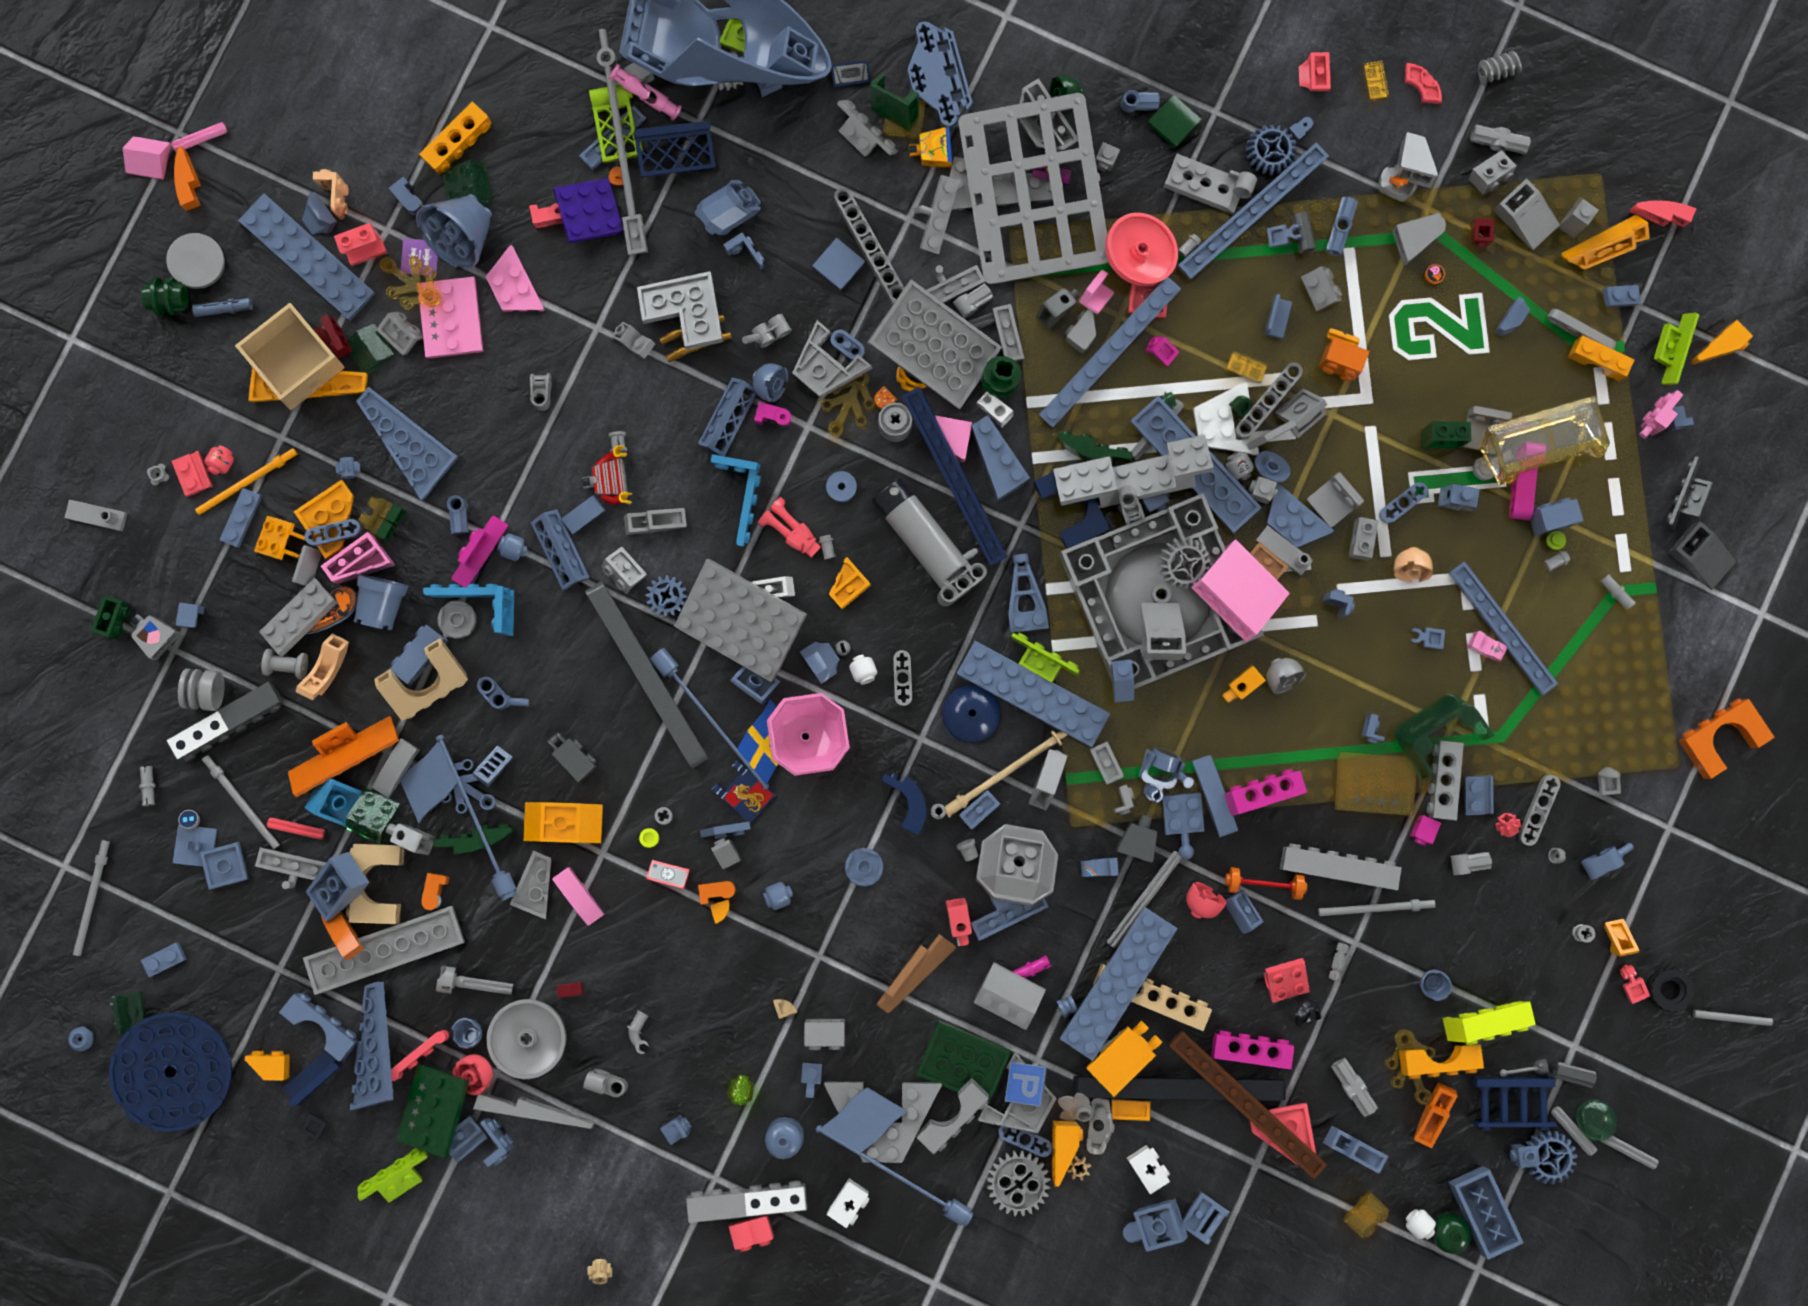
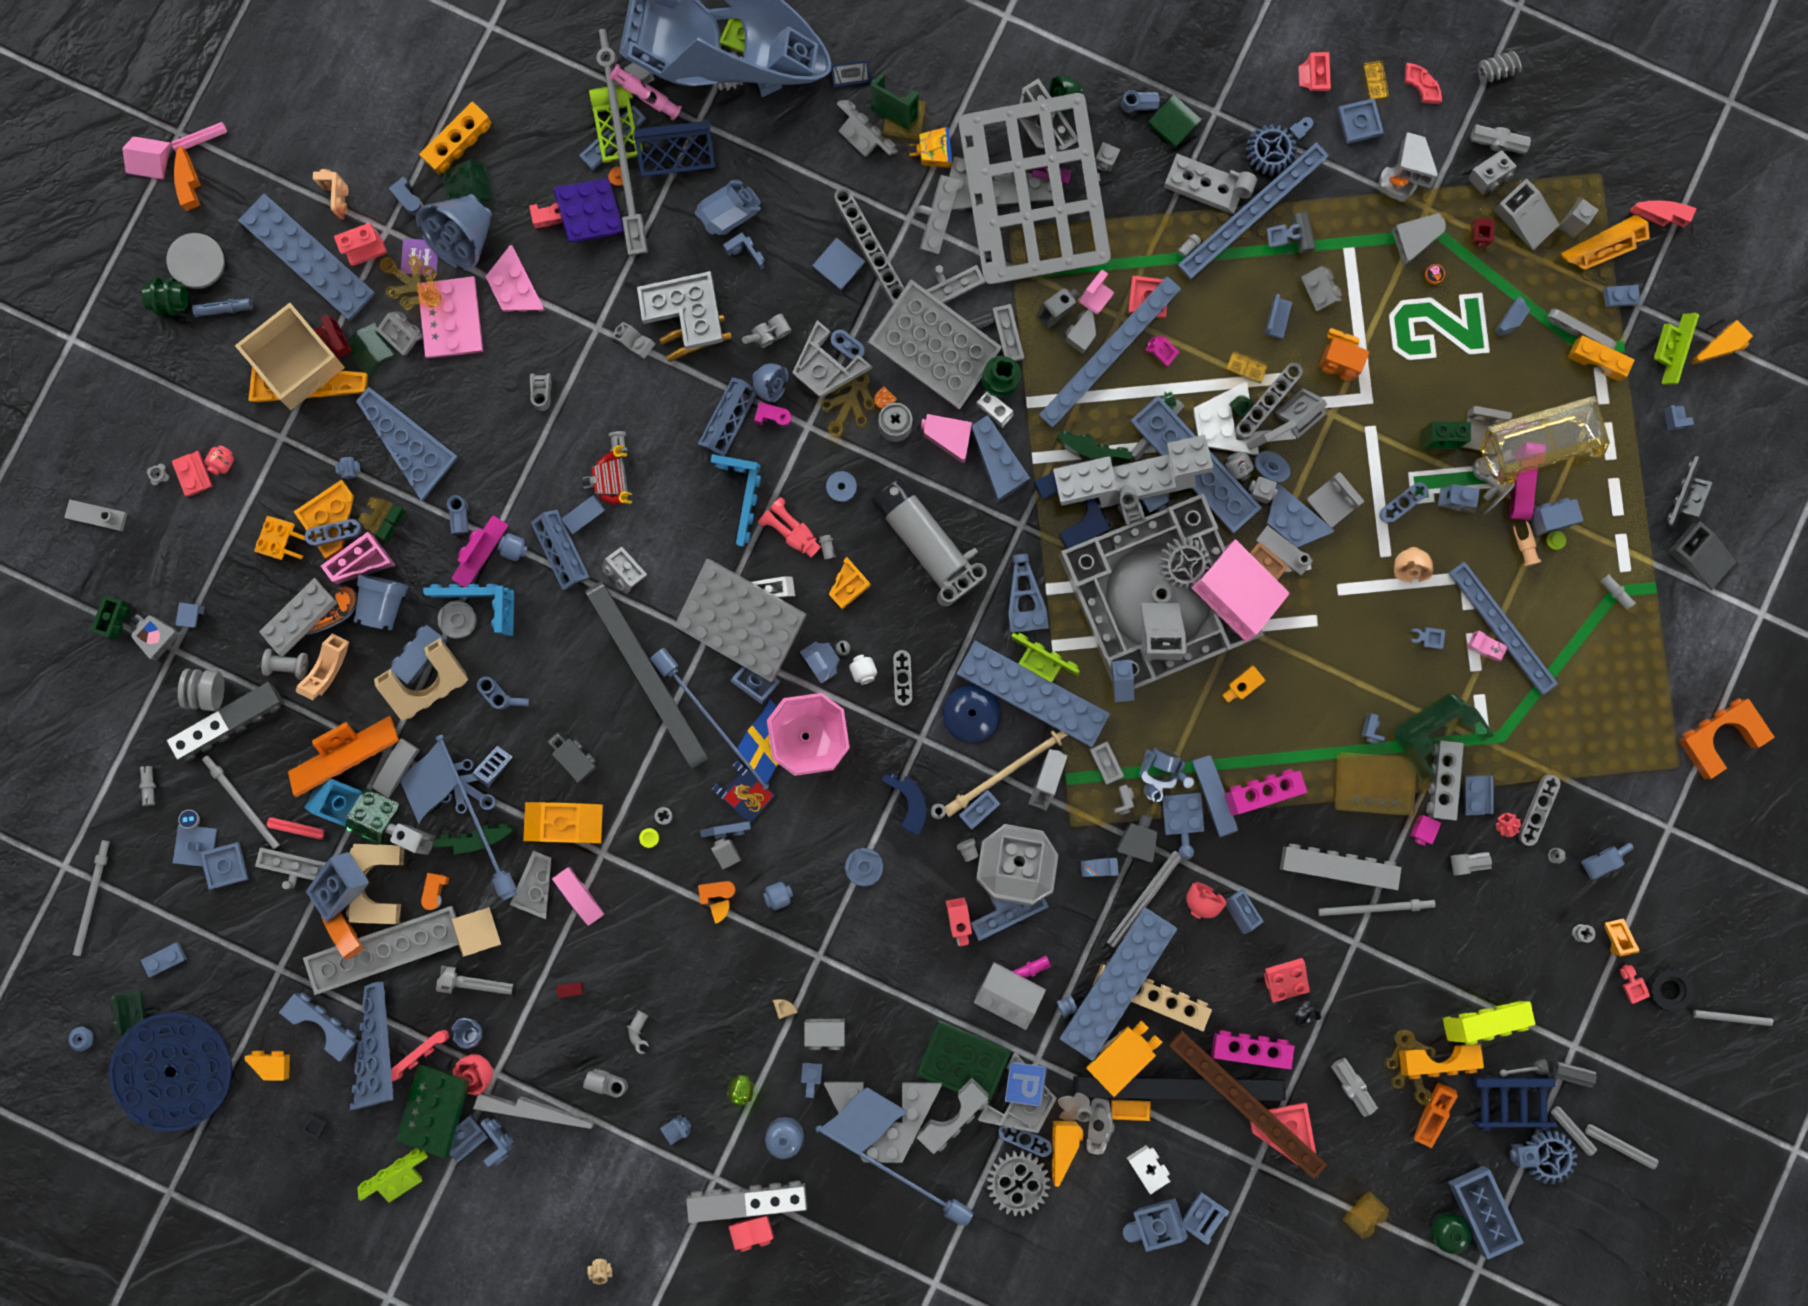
light orange bar [195,448,297,515] -> none
sand blue plate [219,488,262,548] -> none
dark blue panel [283,1050,343,1108] -> none
light grey slope [292,545,322,586] -> none
sand blue slope [302,192,337,235] -> none
light grey dish [487,999,566,1079] -> none
light grey slope [624,508,687,535] -> none
sand blue gear [645,575,688,617] -> none
slope [646,860,690,889] -> none
white brick [827,1178,870,1228] -> none
medium nougat wedge [876,934,956,1013] -> none
light orange helmet [896,366,926,391] -> none
dark blue plate [902,387,1008,566] -> none
sand blue connector [907,21,973,132] -> none
light grey piece [953,284,993,319] -> none
tan gear [1067,1155,1091,1181] -> none
coral dish [1105,213,1178,287] -> none
orange axle [1225,867,1307,900] -> none
light grey cylinder [1266,658,1306,694] -> none
sand blue bracket [1322,589,1355,620] -> none
sand blue slope [1323,1126,1388,1174] -> none
sand blue piece [1325,197,1358,256] -> none
light grey axle [1329,943,1349,981] -> none
light grey brick [1348,517,1379,561] -> none
white head [1406,1209,1436,1239] -> none
sand blue hair [1420,969,1452,1001] -> none
light grey pin [1544,551,1570,571] -> none
clear green piece [1577,1099,1617,1141] -> none
light grey plate [1598,767,1621,795] -> none
bright pink plate [1639,390,1683,439] -> none
none -> tan tile [451,907,501,957]
none -> sand blue plate [1337,98,1384,144]
none -> light grey shield [1483,475,1515,515]
none -> light nougat piece [1513,522,1541,567]

